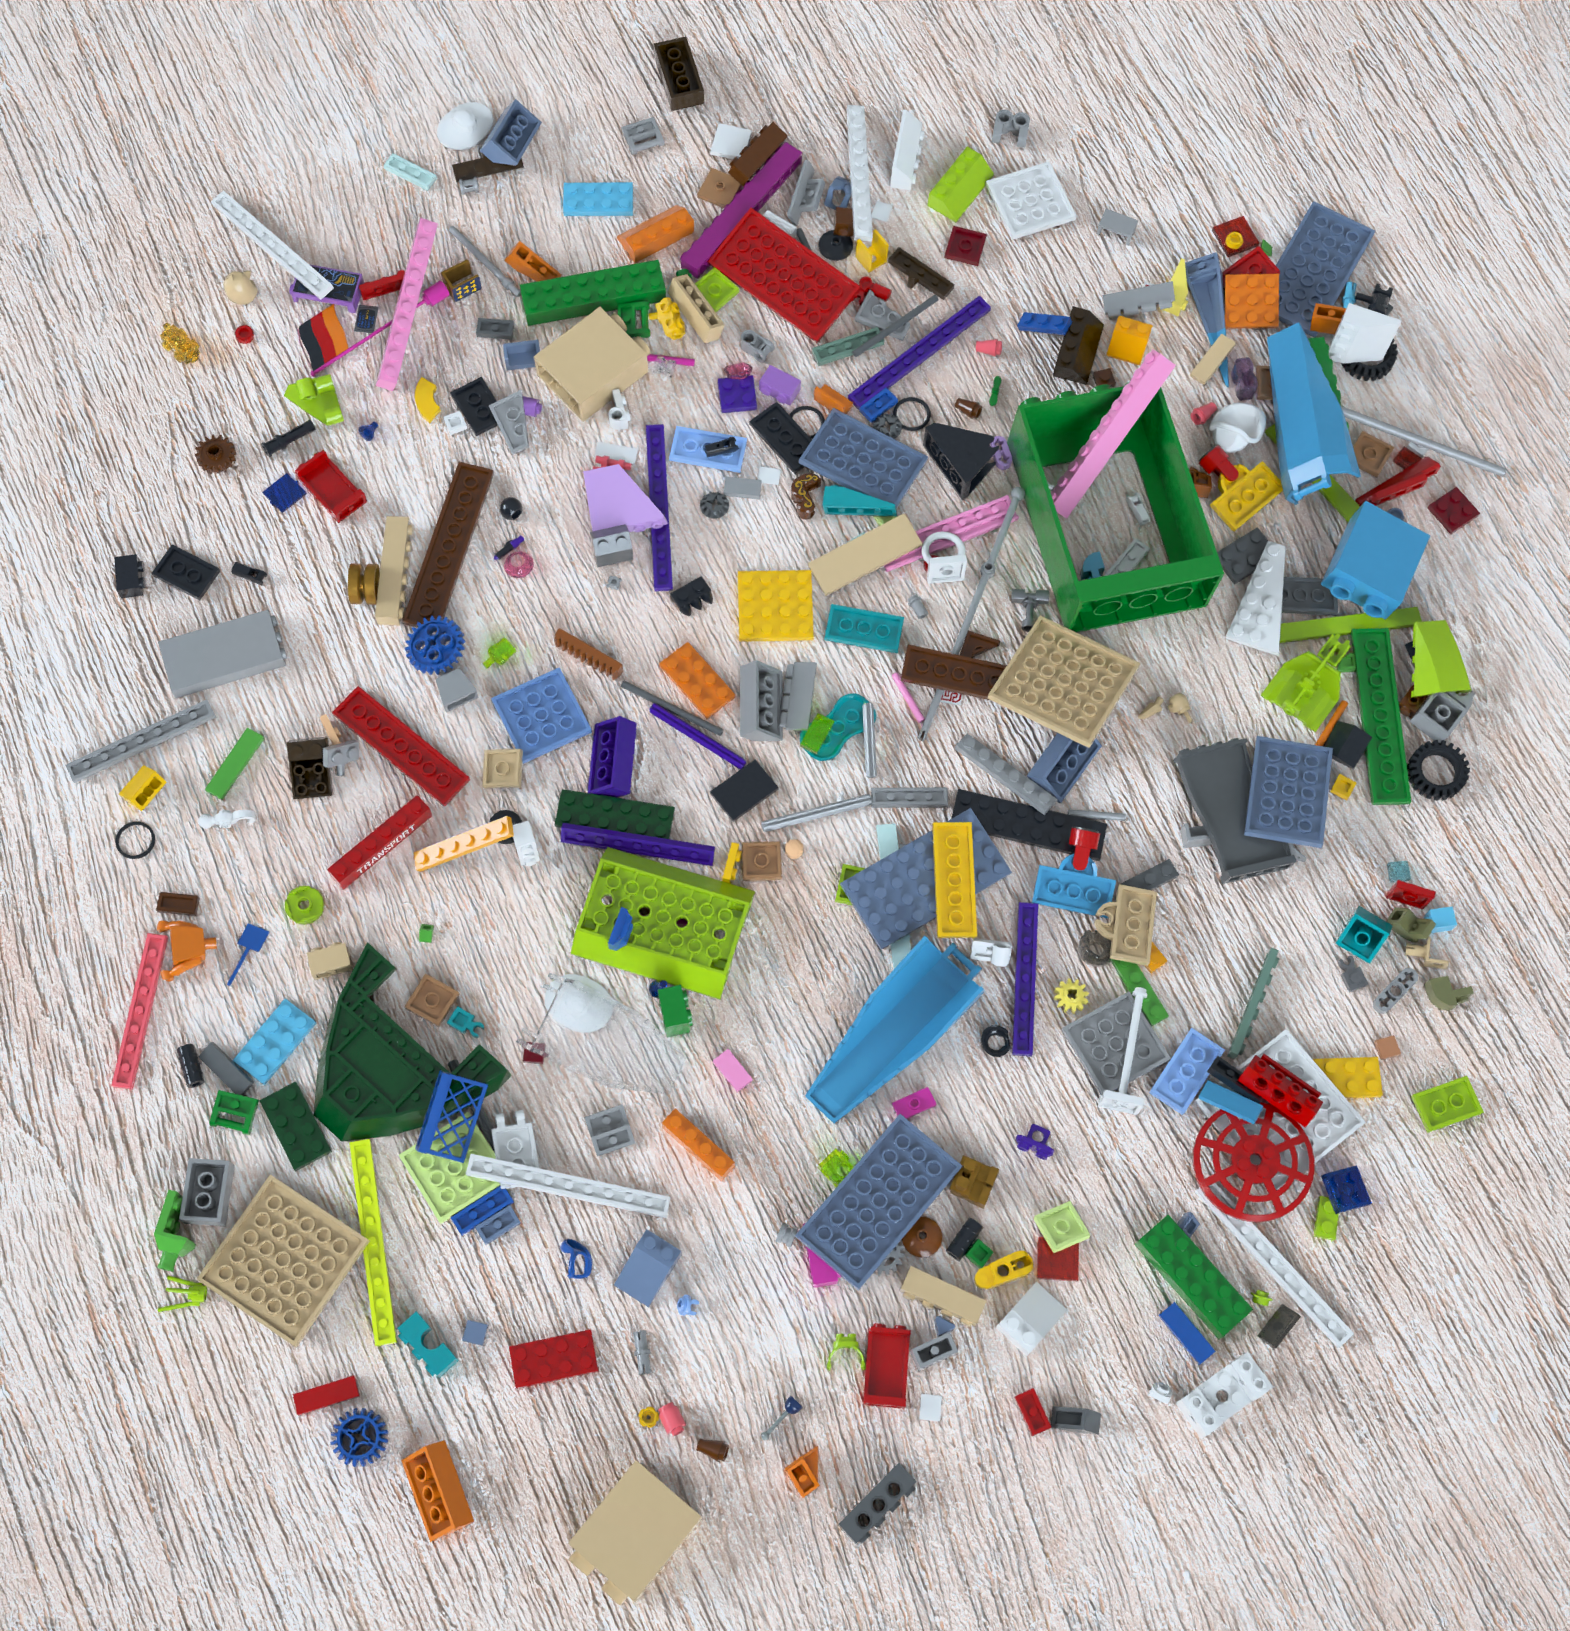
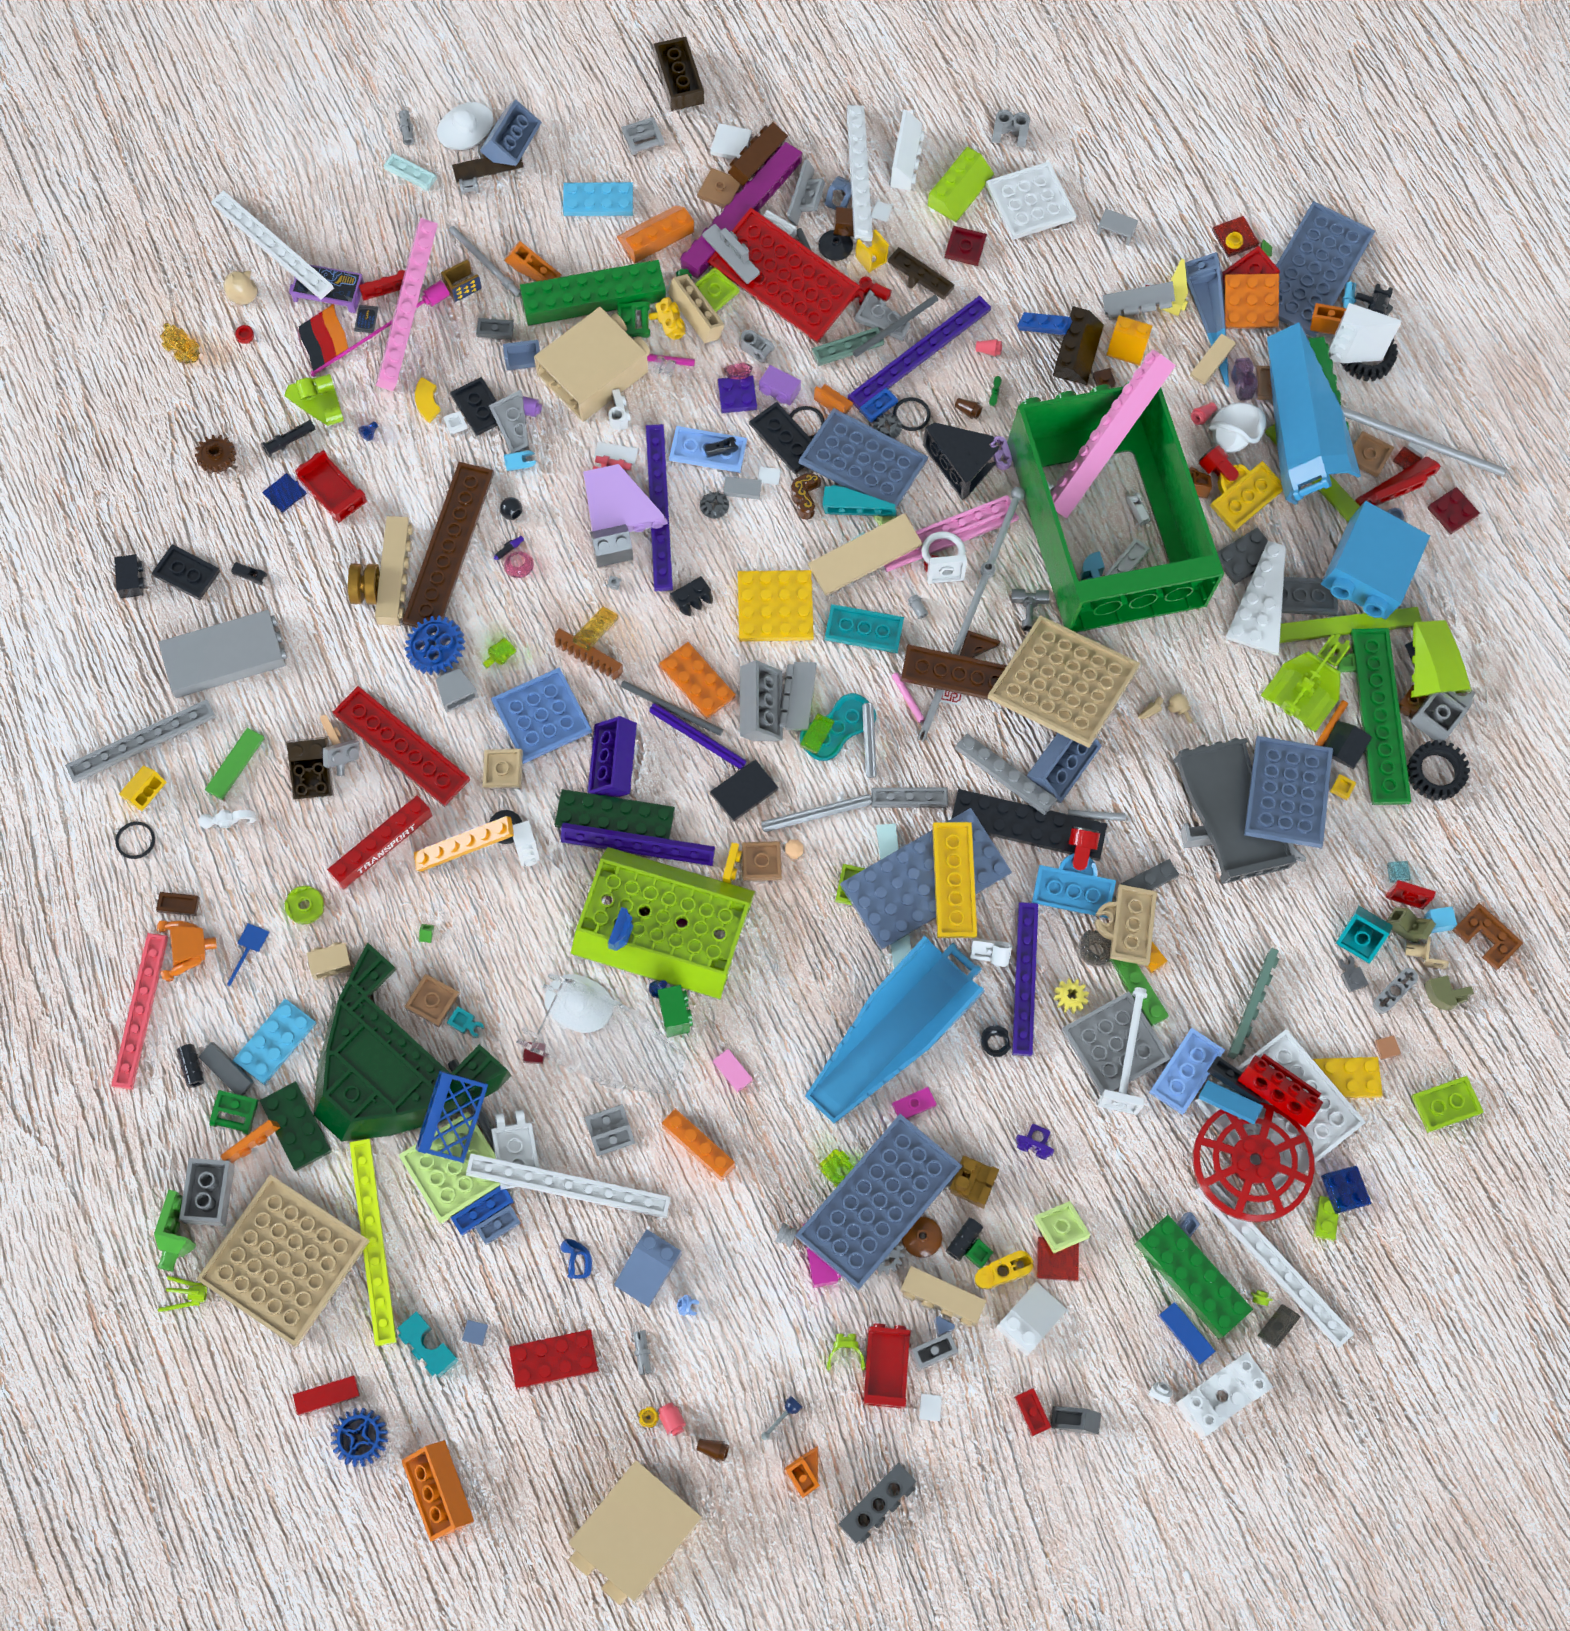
none -> orange plate [220,1120,281,1163]
none -> light grey pin [398,110,414,145]
none -> medium azure piece [504,450,537,471]
none -> clear yellow plate [573,606,619,651]
none -> light grey bracket [702,224,760,284]
none -> dark orange plate [1452,903,1523,971]

